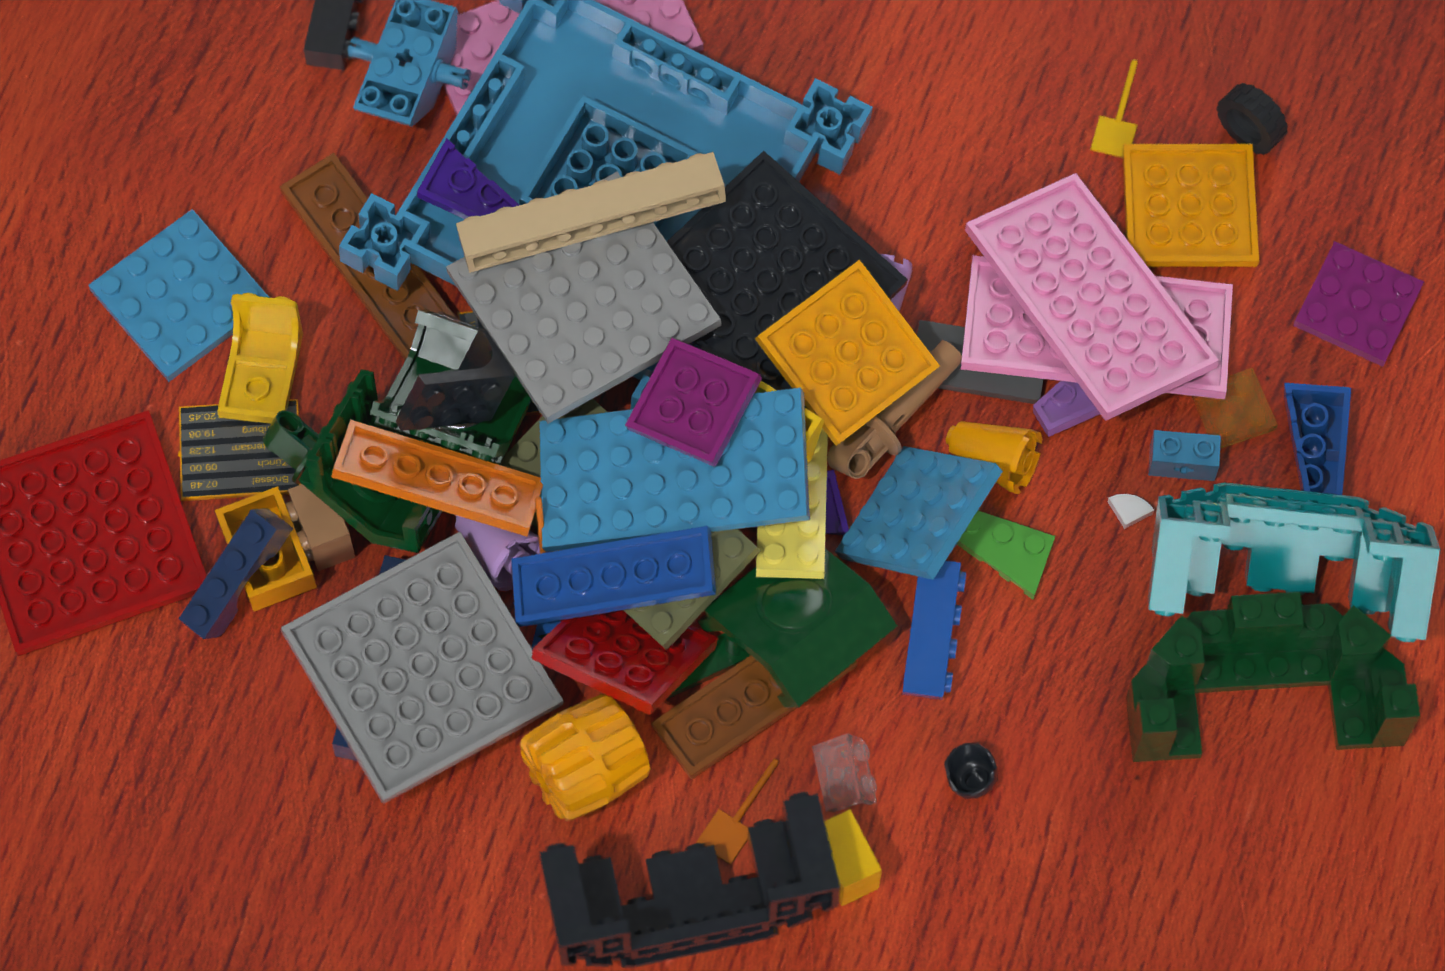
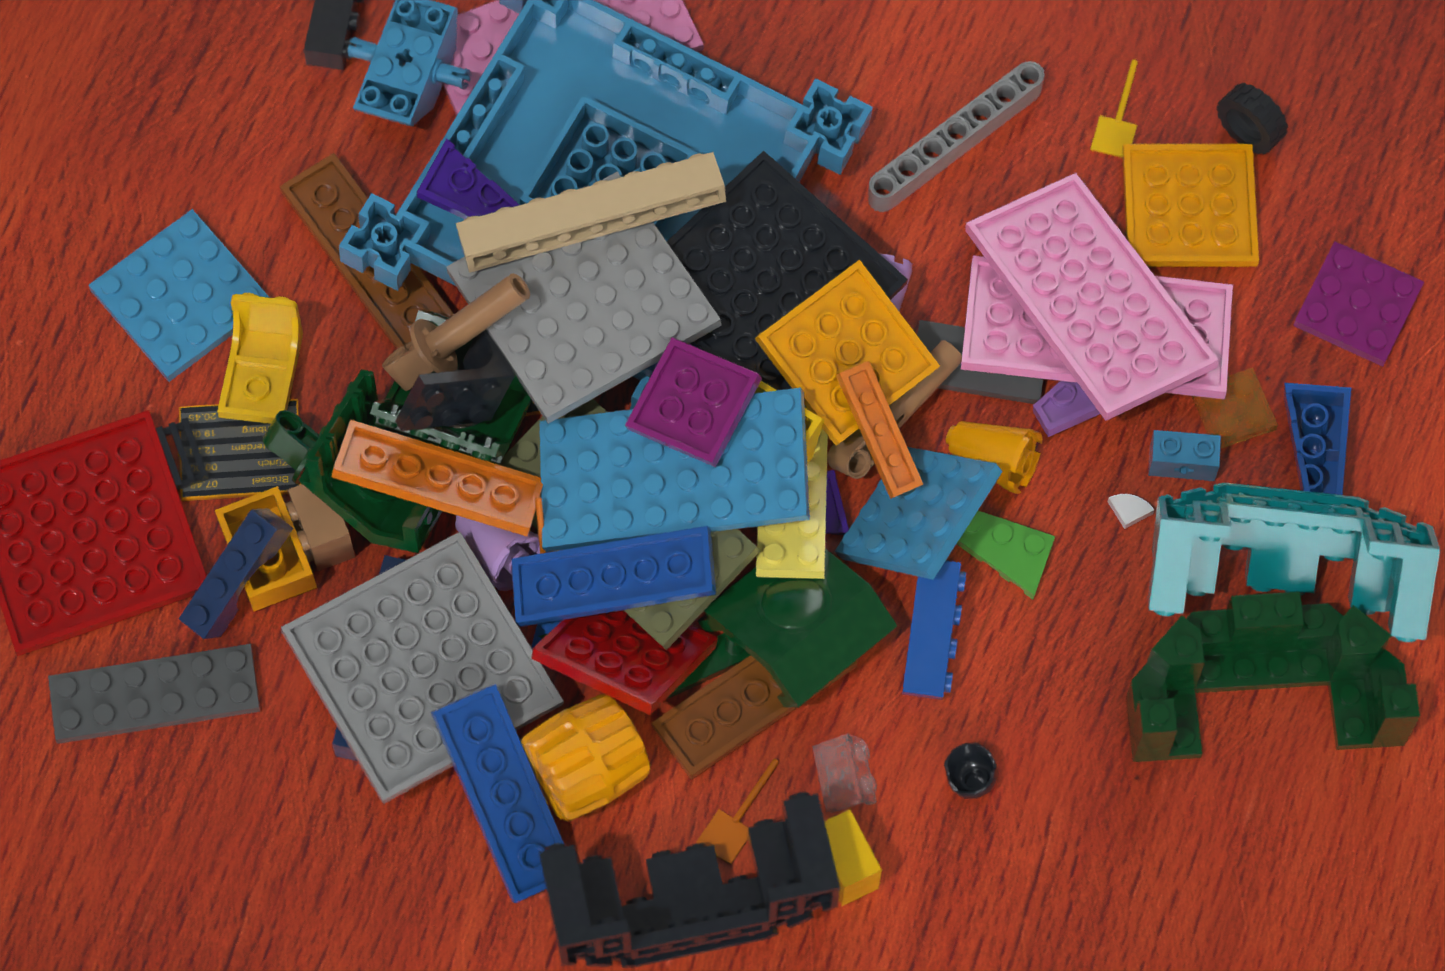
none -> dark grey plate [48,644,261,744]
none -> black tile [156,418,209,490]
none -> medium nougat piece [382,273,530,391]
none -> blue plate [430,684,564,903]
none -> orange plate [836,361,923,499]
none -> light grey beam [868,61,1044,212]

